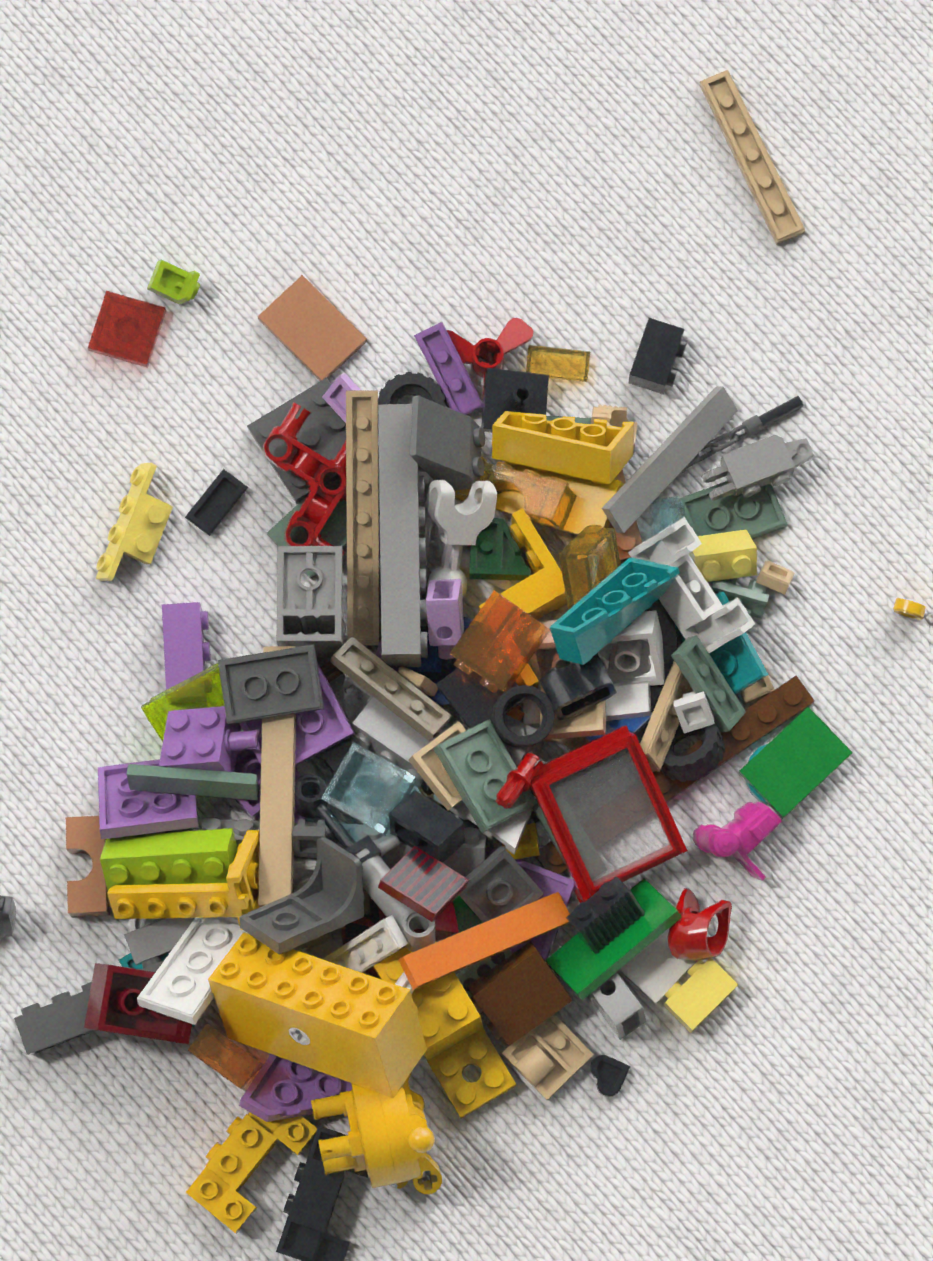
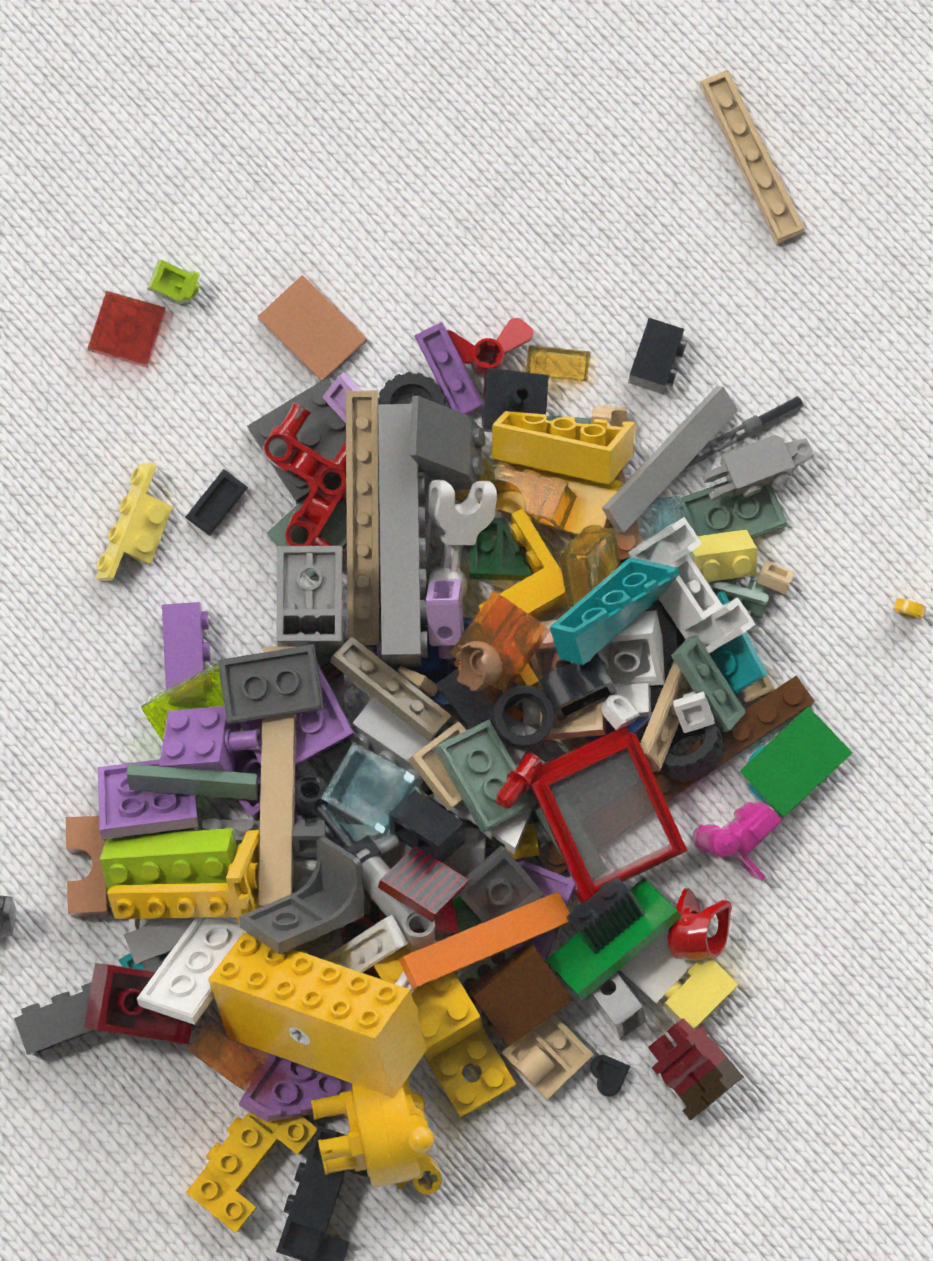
none -> medium nougat hair [456,641,503,691]
none -> white tile [601,695,640,730]
none -> dark red hips [648,1018,744,1121]

